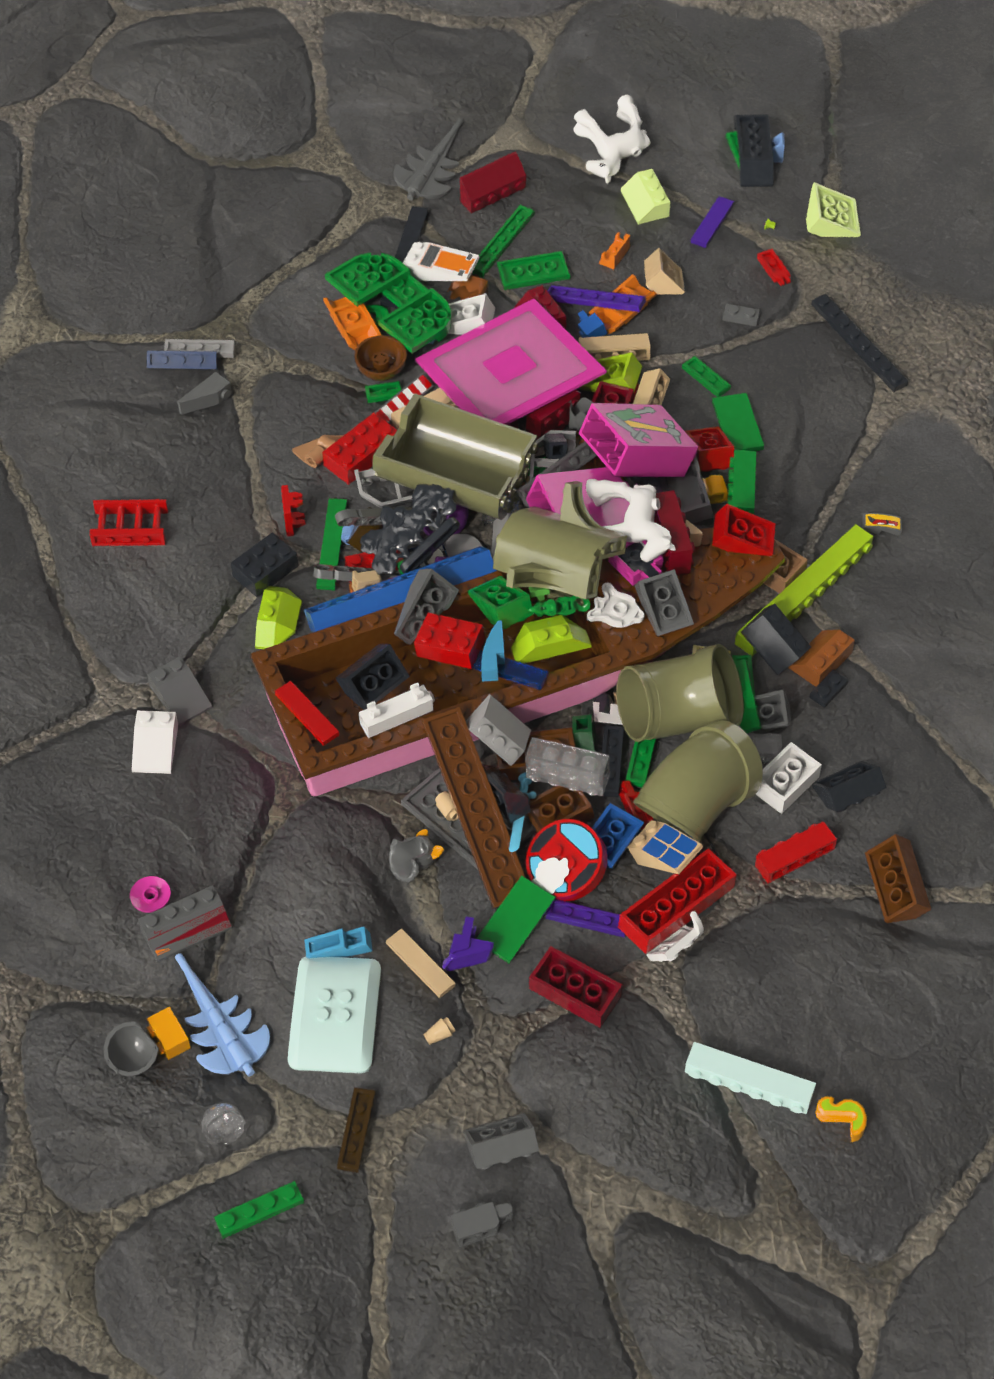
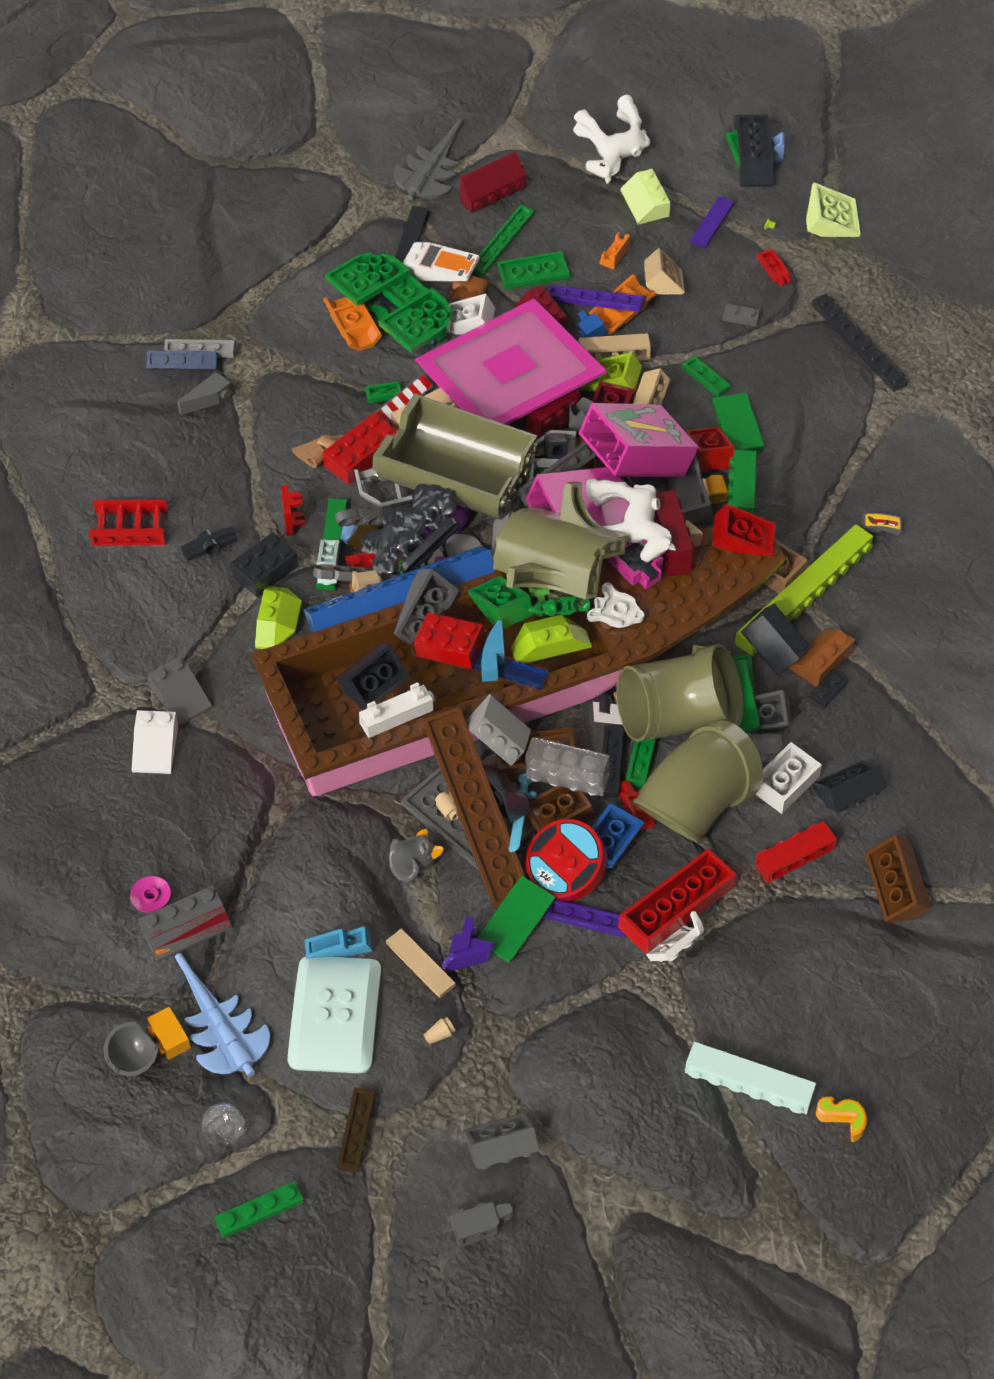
red tile [275,681,339,746] -> none
reddish brown piece [354,335,407,381] -> none
dark red brick [529,946,622,1028] -> none
white sticker [531,858,569,894] -> none
dark green slope [572,714,596,762] -> none
slope [628,820,703,874] -> none
dark grey slope [635,569,694,637] -> none
none -> black piece [180,526,237,561]
none -> light aqua slope [317,540,339,585]

